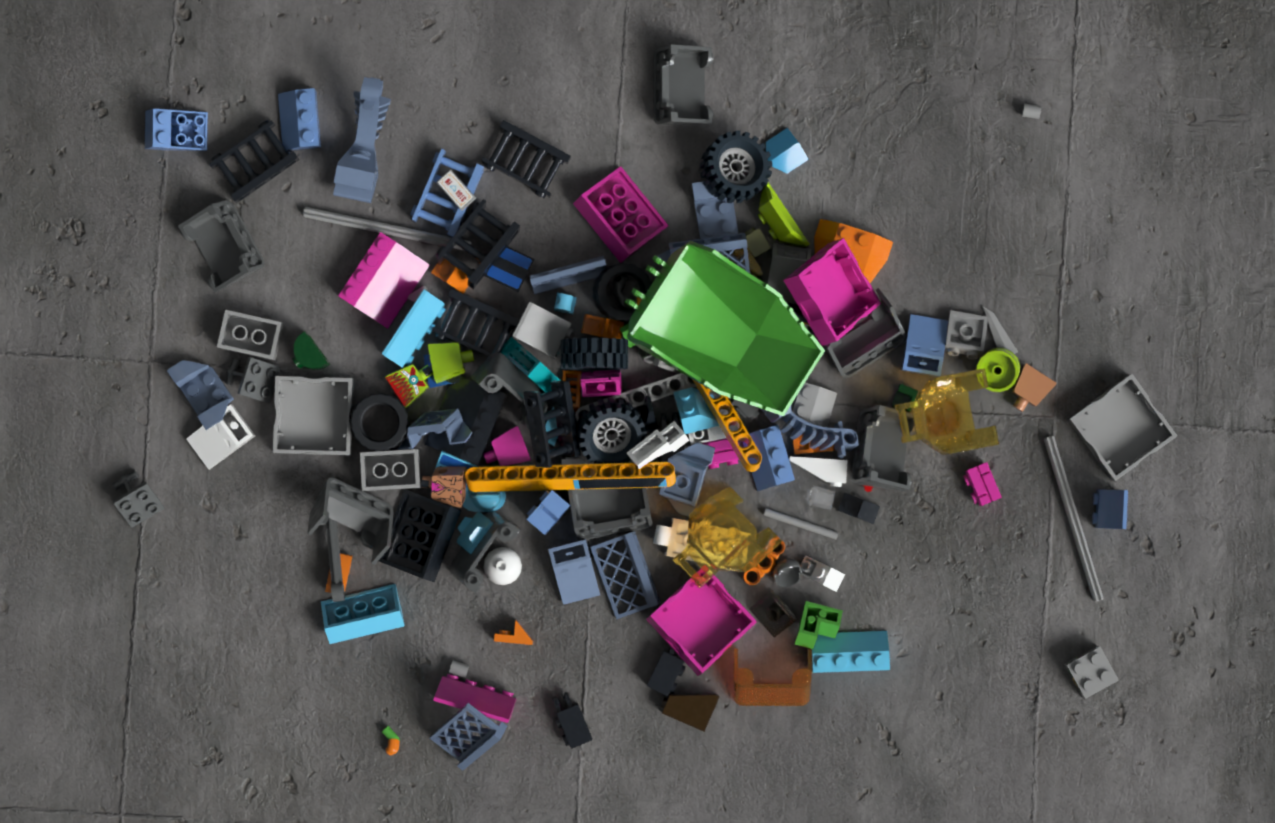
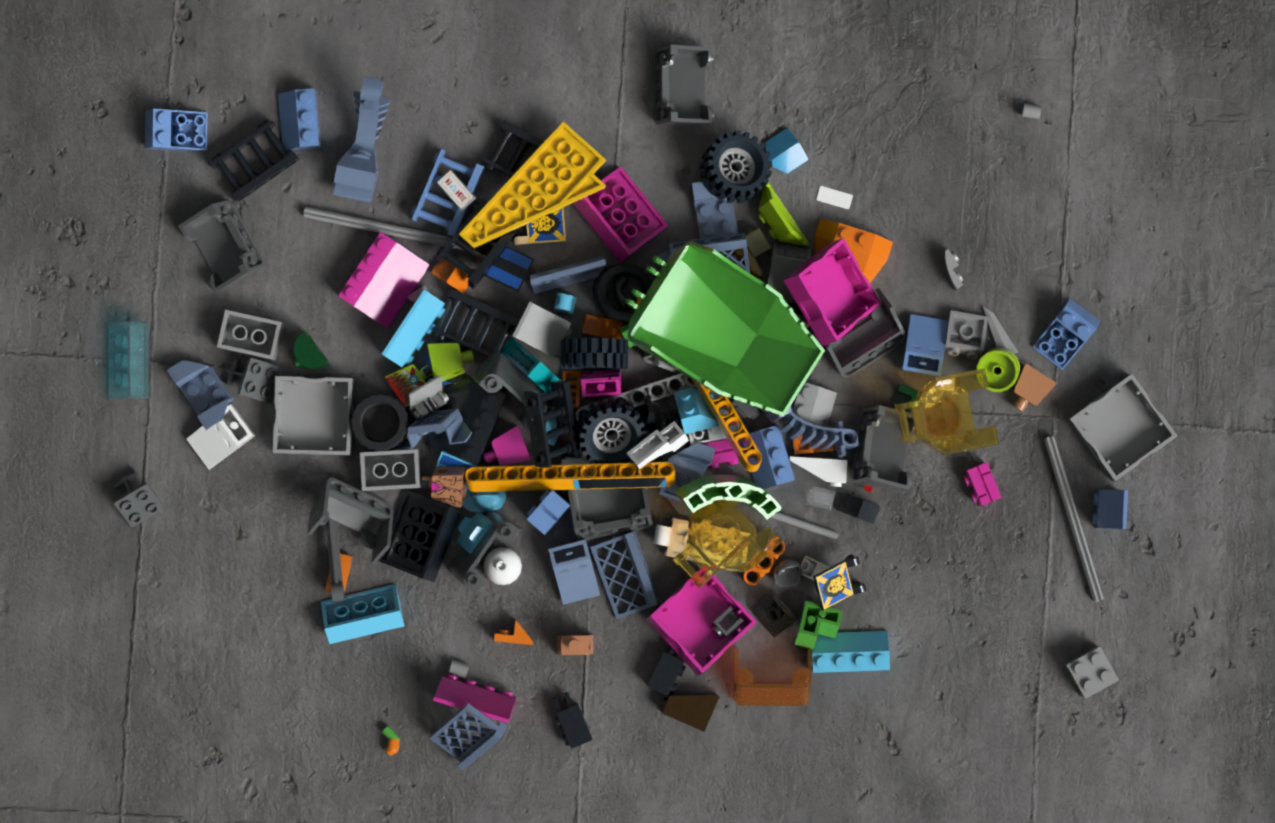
none -> clear light blue slope [107,321,150,400]
none -> light grey hinge [408,375,449,419]
none -> yellow wing [459,122,606,248]
none -> flag [514,208,566,245]
none -> nougat torso [557,635,593,655]
none -> bright green brick [675,474,782,520]
none -> dark grey window [712,606,743,637]
none -> flag [813,554,866,611]
none -> white sticker [816,186,853,209]
none -> light grey slope [943,249,963,291]
none -> medium blue slope [1032,298,1101,370]

